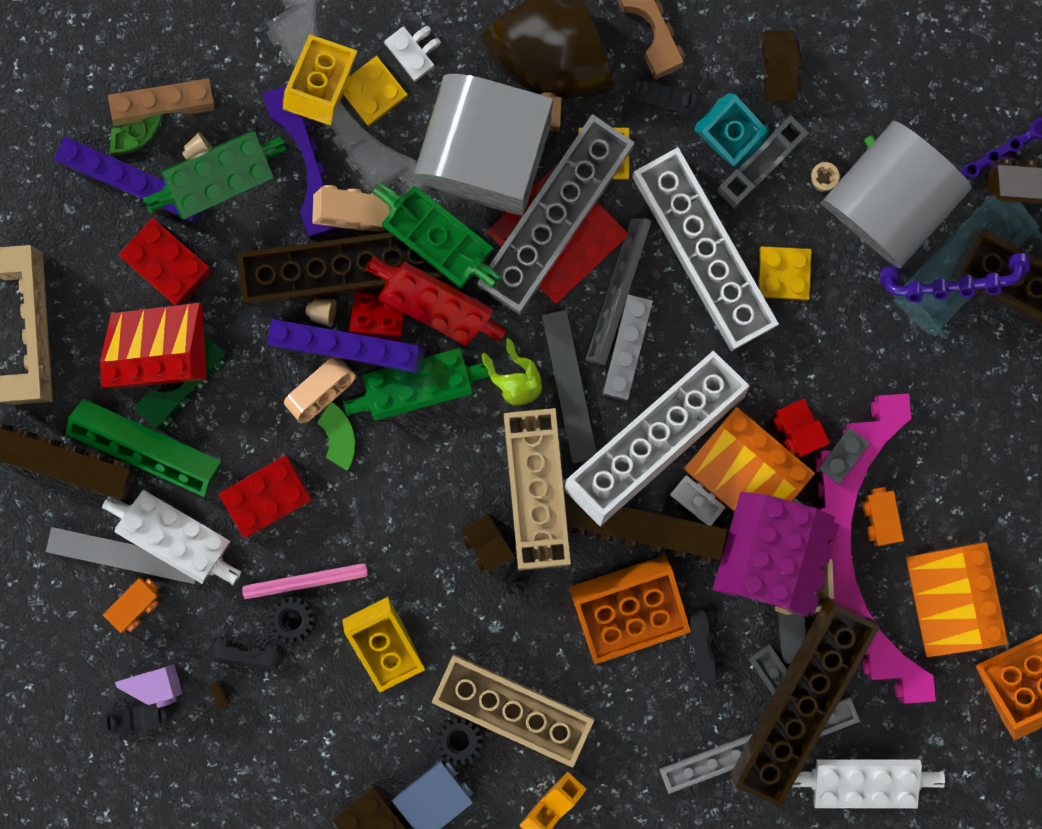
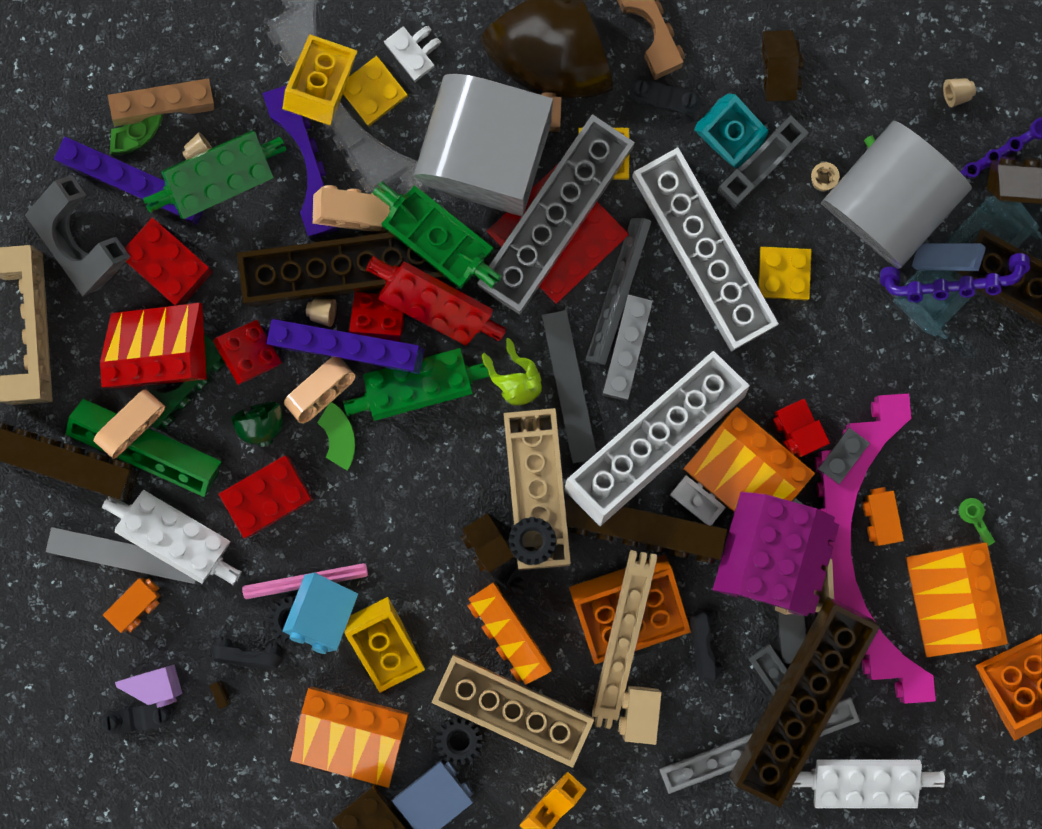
none -> dark grey arch [25,175,130,296]
none -> light nougat beam [93,389,165,459]
none -> red plate [213,320,282,385]
none -> dark green cylinder [231,402,284,447]
none -> medium azure brick [282,572,358,654]
none -> orange slope [290,686,409,788]
none -> orange slope [467,581,552,685]
none -> black tyre [509,517,556,565]
none -> tan hinge [592,550,657,729]
none -> tan brick [618,686,661,745]
none -> sand blue tile [912,243,986,271]
none -> tan hat [943,78,976,107]
none -> bright green plate [959,498,995,546]

